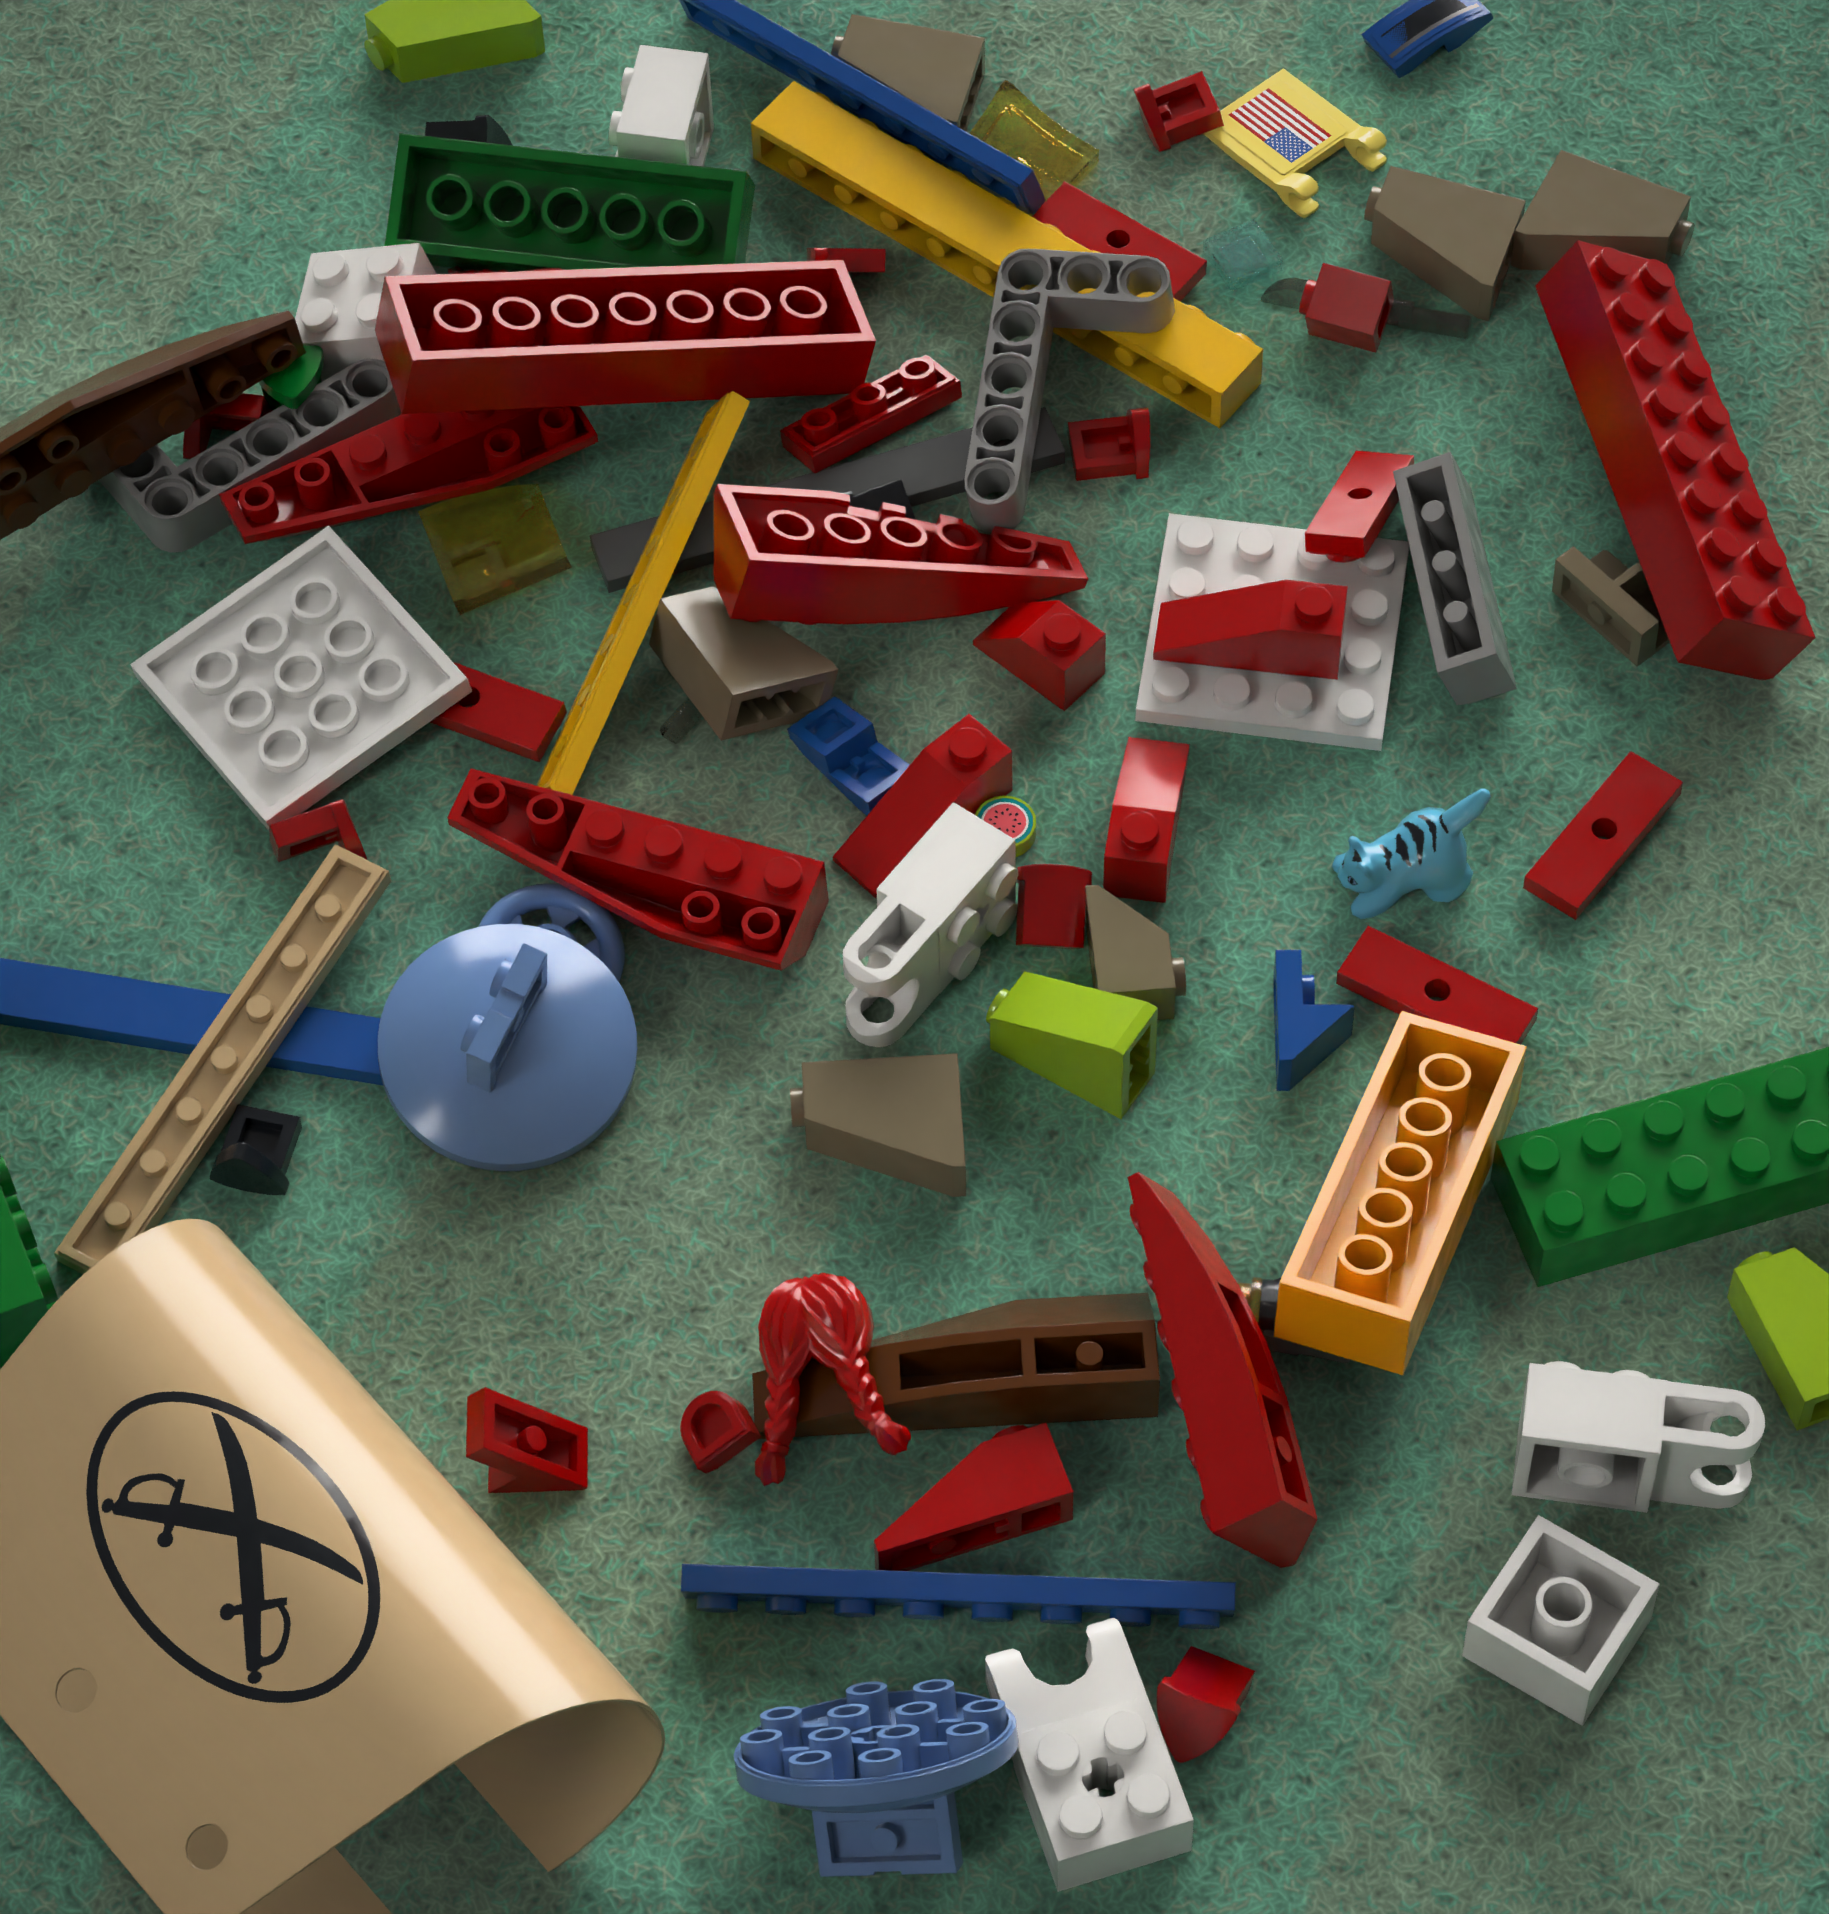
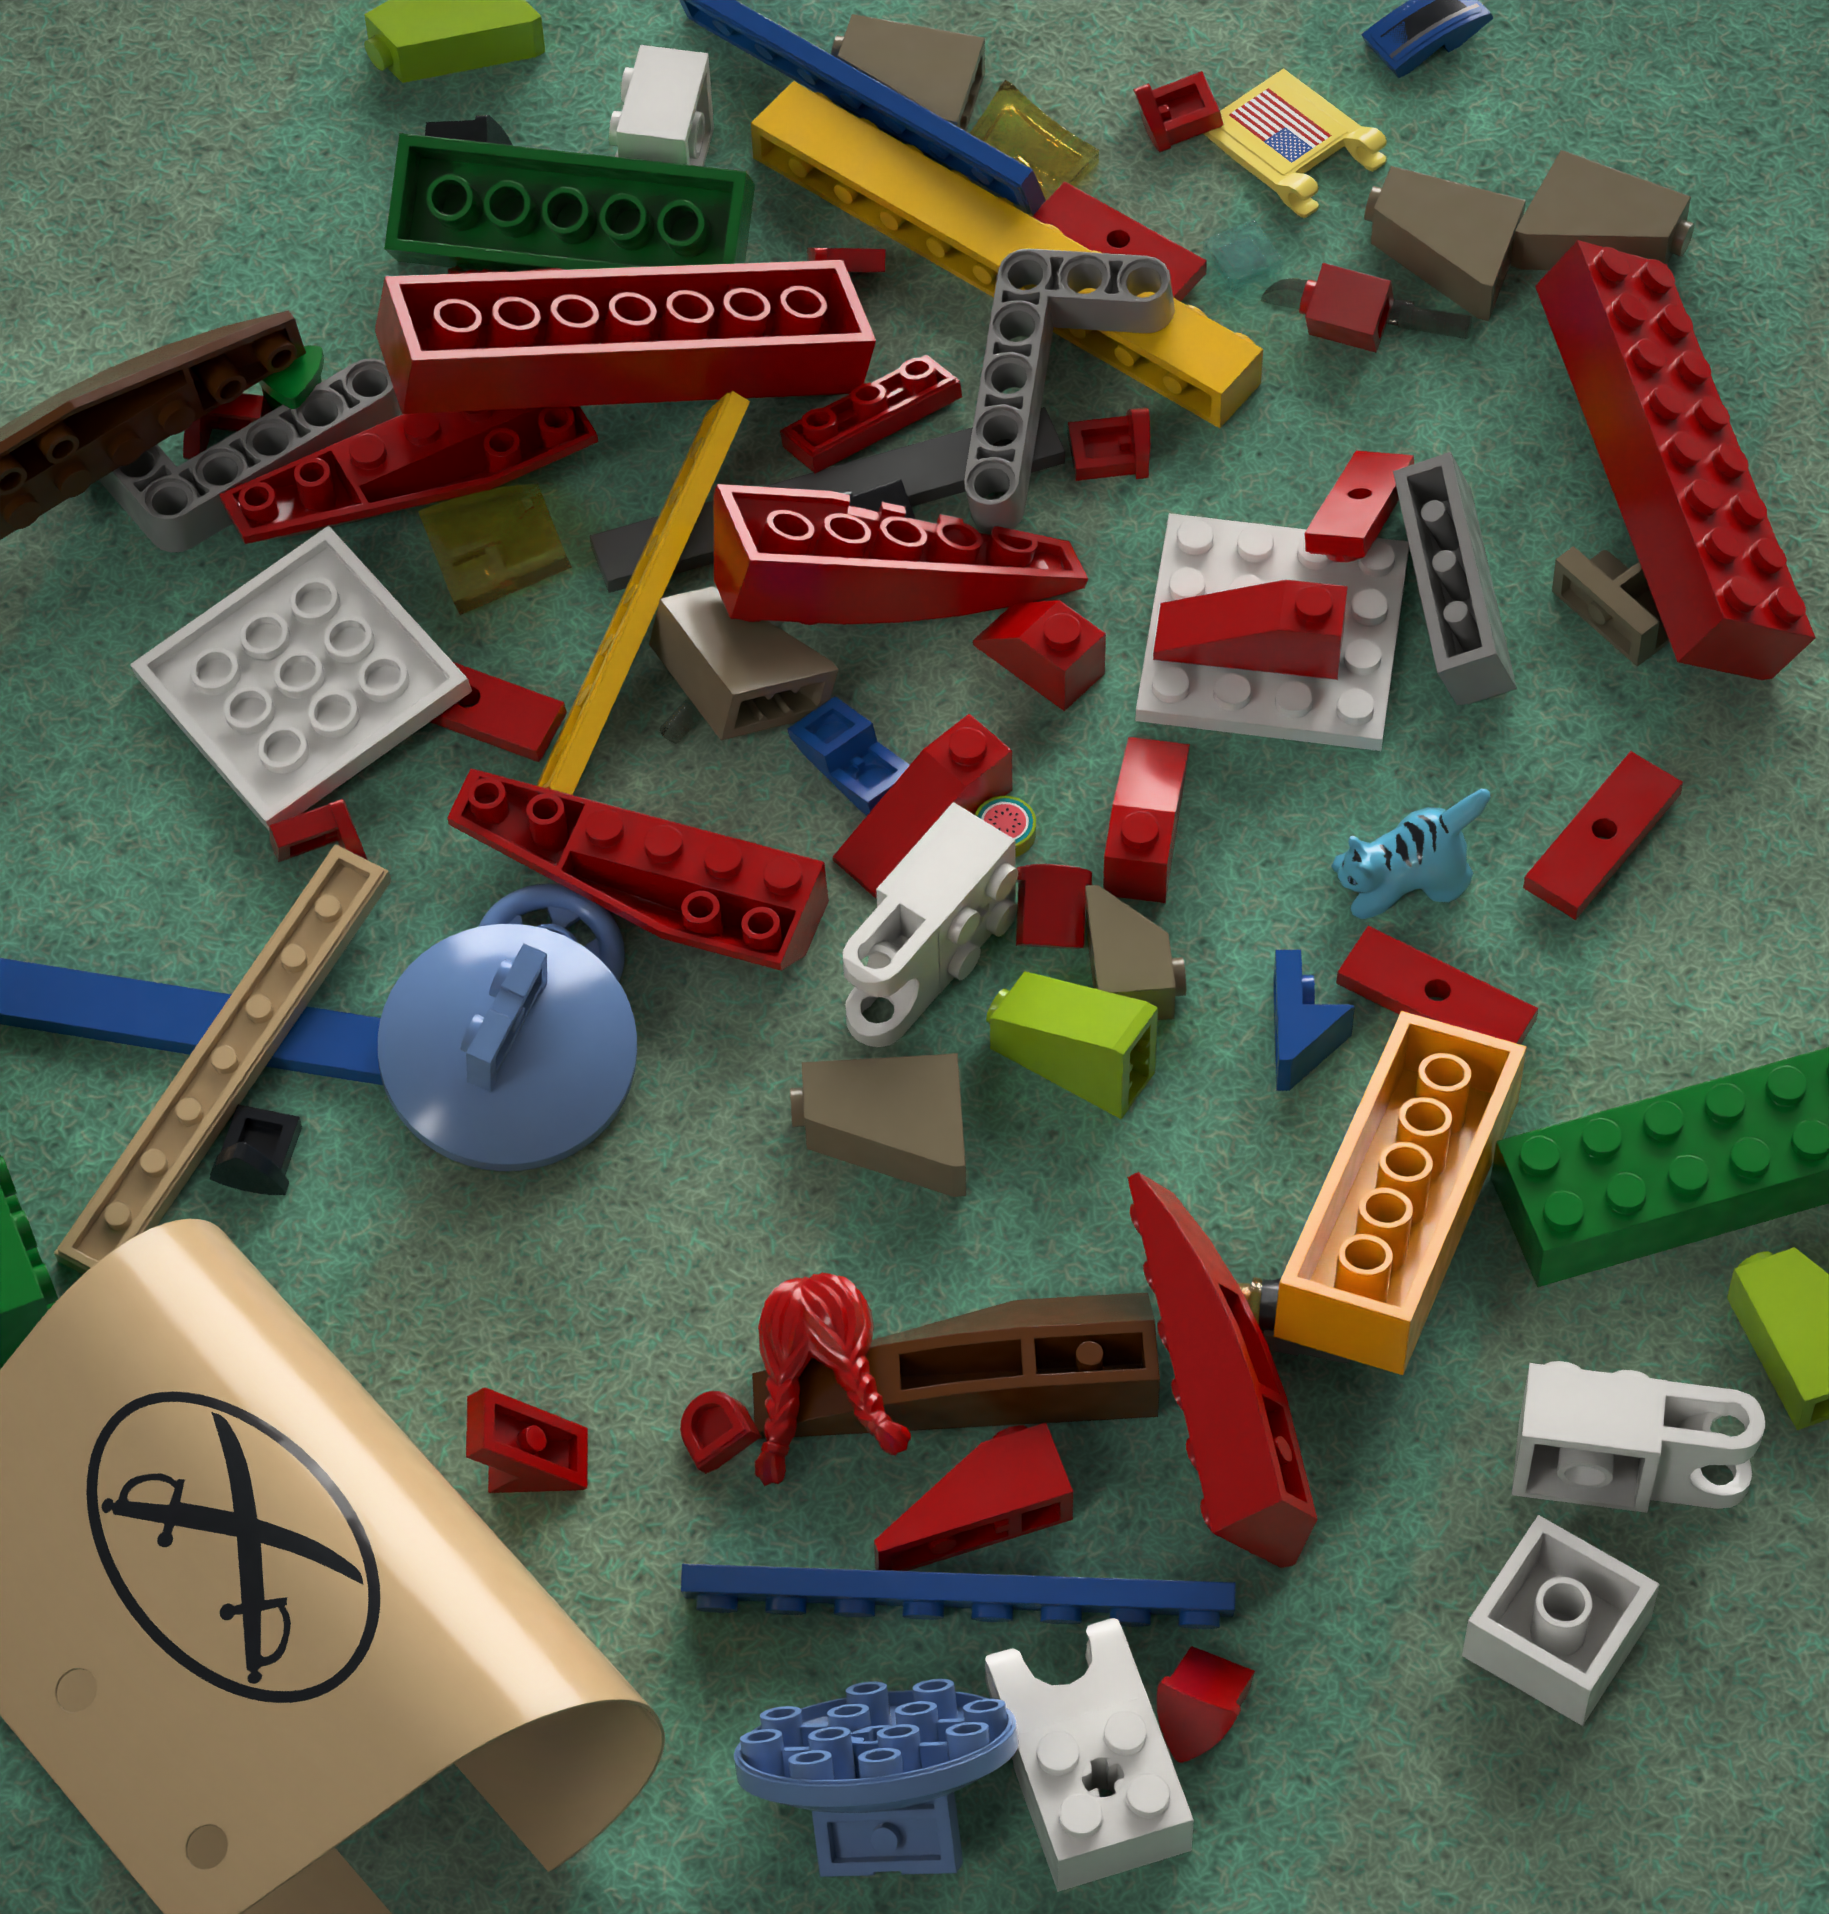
white brick [295,243,437,381] -> none

